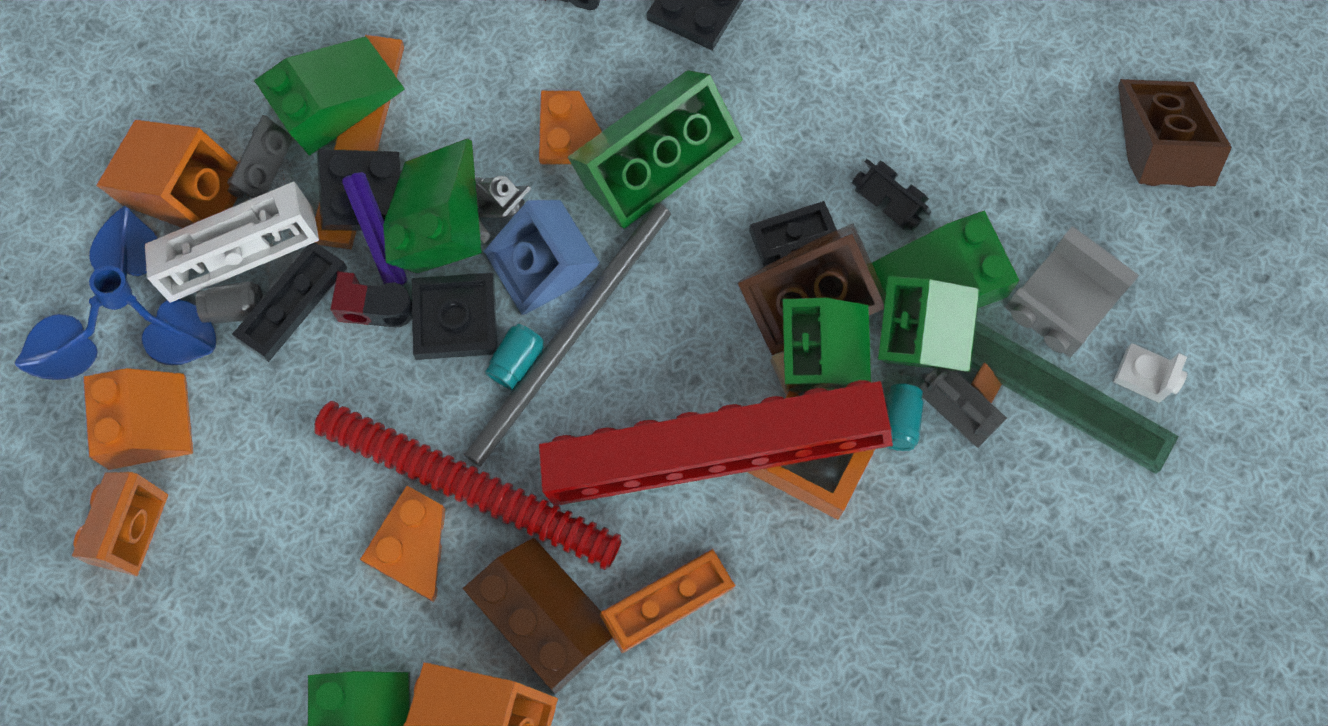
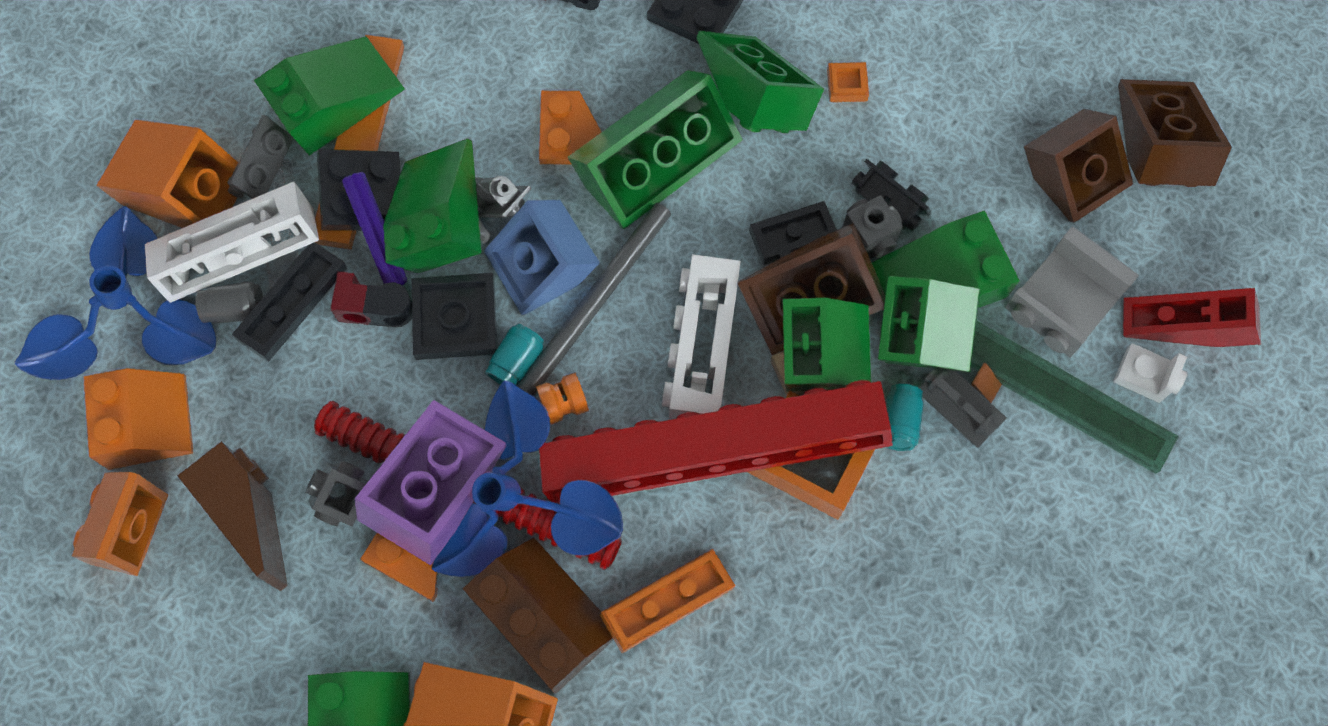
none -> reddish brown slope [177,441,288,591]
none -> dark grey brick [305,460,368,527]
none -> medium lavender slope [355,400,506,565]
none -> blue plant [432,380,623,577]
none -> orange wheel [535,372,589,425]
none -> white brick [662,254,741,420]
none -> green slope [697,31,824,133]
none -> orange tile [827,62,869,102]
none -> dark grey brick [842,195,903,259]
none -> reddish brown slope [1024,109,1133,223]
none -> red slope [1123,288,1261,347]

